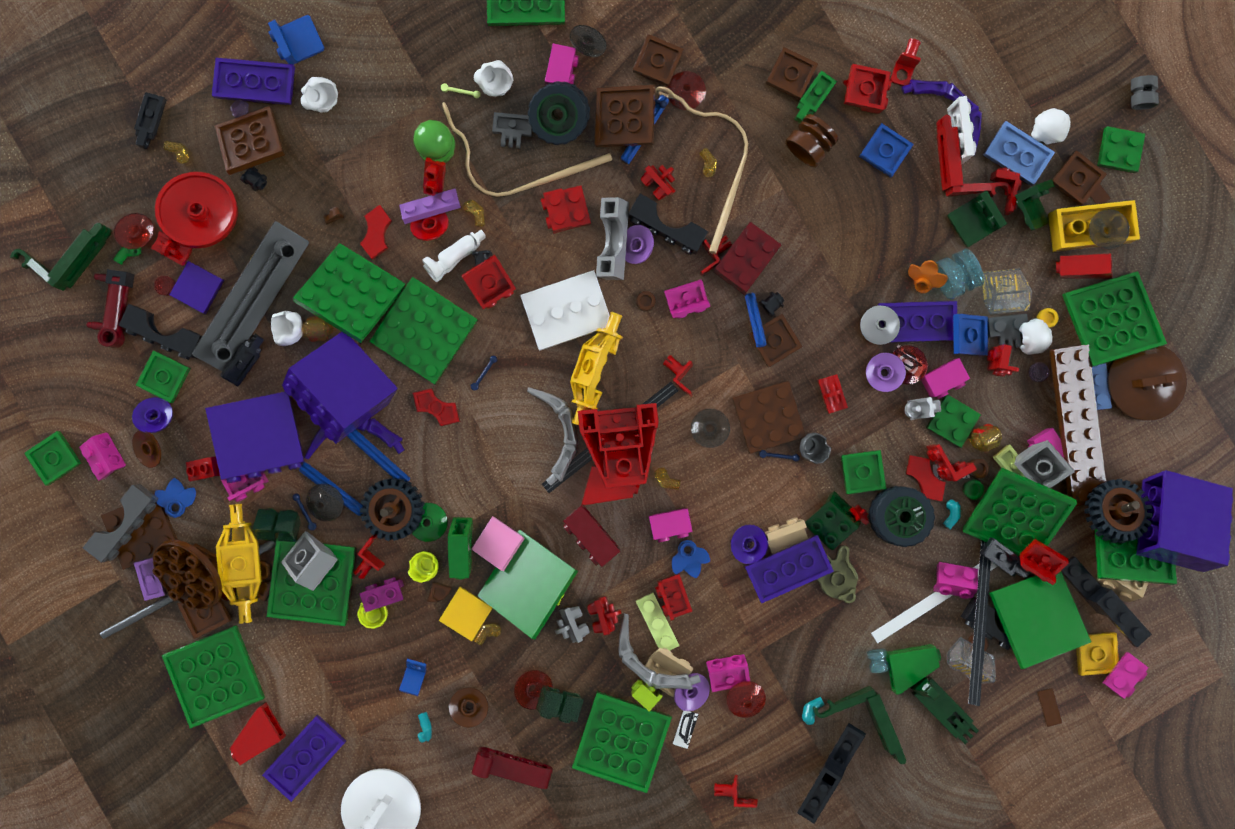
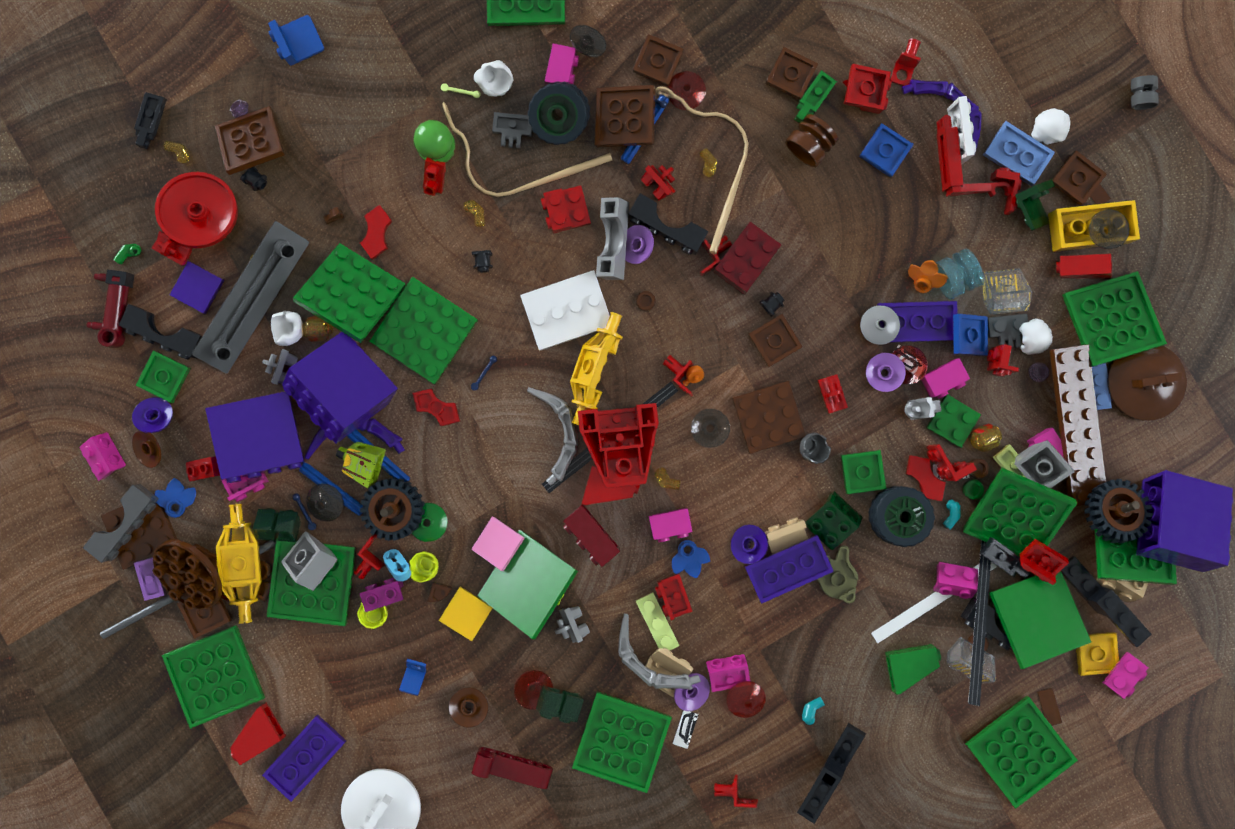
dark green hinge [10,223,112,291] -> none
green plate [24,431,82,486] -> none
clear red dish [114,213,154,249] -> none
clear red tile [154,276,176,296] -> none
dark purple plate [212,58,295,105] -> none
black hinge [220,333,264,387] -> none
white hair [301,77,338,113] -> none
medium lavender plate [399,189,461,224] -> none
red dish [410,212,449,241] -> none
teal arm [418,712,432,743] -> none
white piece [422,230,486,282] -> none
green slope [448,517,473,580] -> none
red plate [461,255,516,309] -> none
clear yellow arm [474,623,502,645] -> none
red hips [587,596,622,635] -> none
lime brick [631,679,663,712] -> none
dark pink bracket [664,280,710,318] -> none
blue axle [745,293,767,348] -> none
dark blue hinge [759,450,800,462] -> none
dark green hinge [812,686,906,764] -> none
red piece [850,504,869,525] -> none
clear light blue wheel [867,649,890,673] -> none
dark green hinge [910,676,979,745] -> none
dark green bracket [947,190,1007,247] -> none
yellow tile [1037,308,1059,328] -> none
green plate [1097,126,1145,173] -> none
none -> light grey hips [262,349,298,385]
none -> lime torso [336,442,386,488]
none -> medium azure beam [383,549,411,581]
none -> orange piece [682,366,704,386]
none -> green plate [965,696,1078,809]

